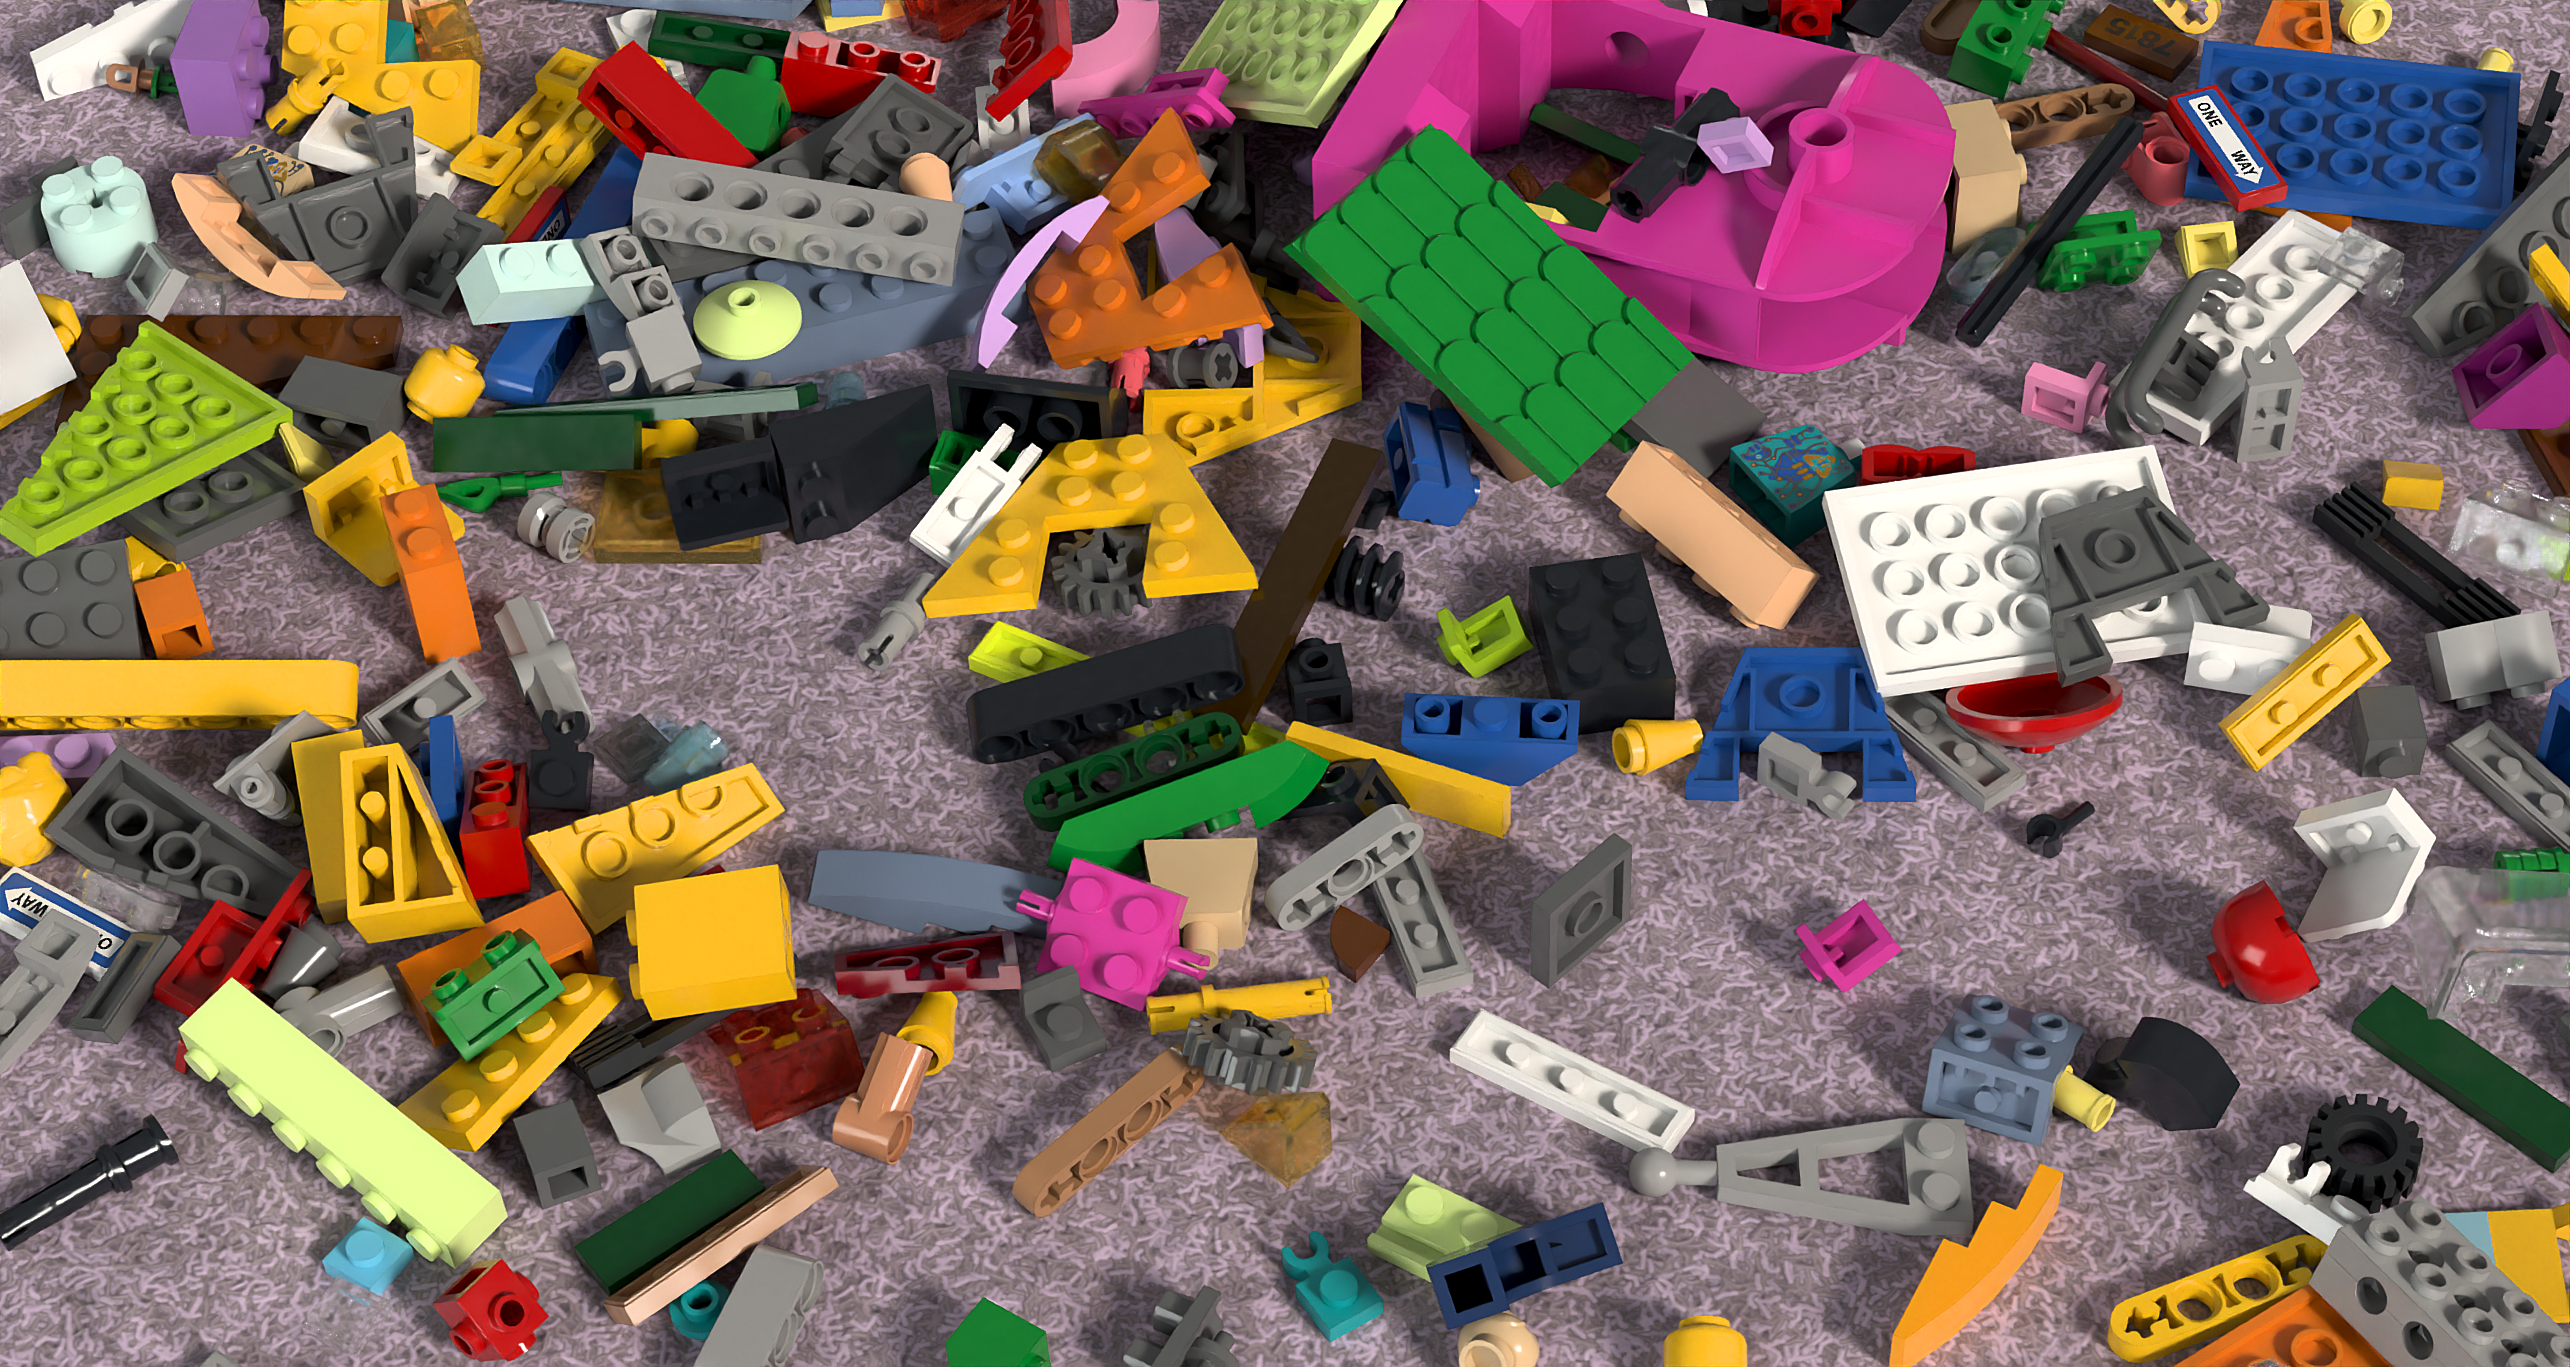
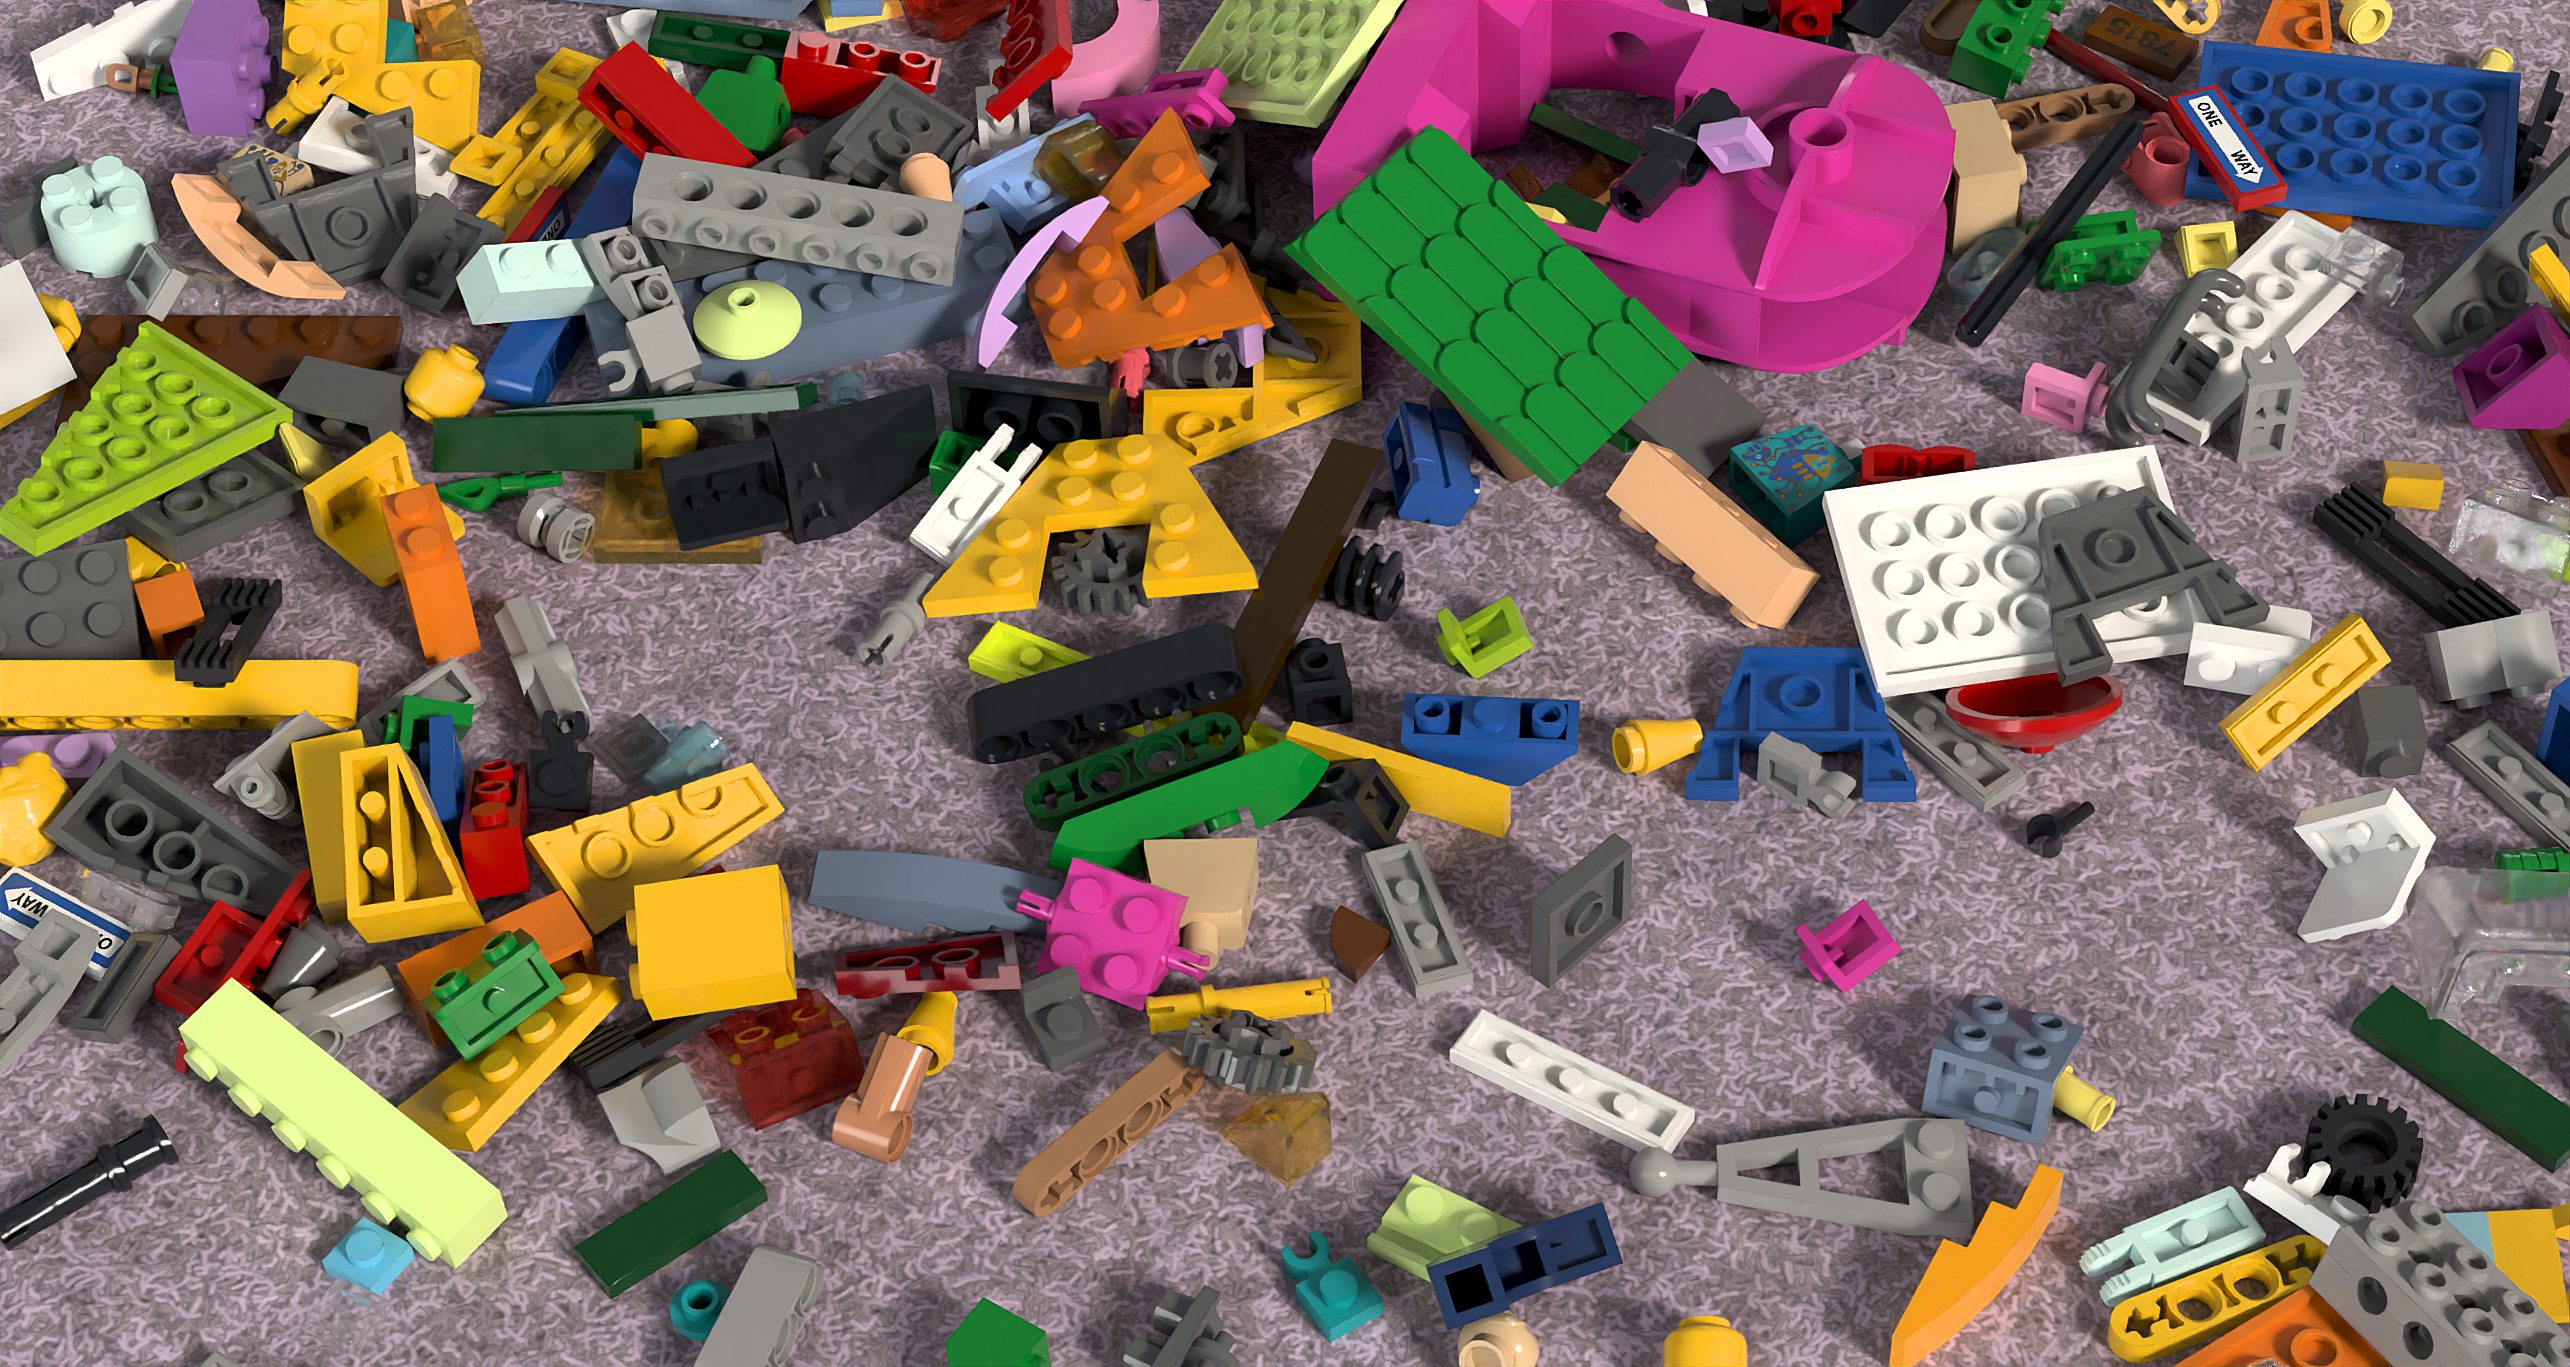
red brick [432,1258,549,1362] -> none
dark grey brick [513,1099,602,1210] -> none
tile [603,1165,839,1327] -> none
light grey beam [1264,804,1424,931] -> none
black brick [1528,552,1676,736] -> none
black brick [2082,1017,2240,1132] -> none
red cylinder [2206,880,2320,1004] -> none
none -> black container [174,578,283,688]
none -> green bracket [382,695,474,755]
none -> light aqua hinge [2079,1186,2266,1308]

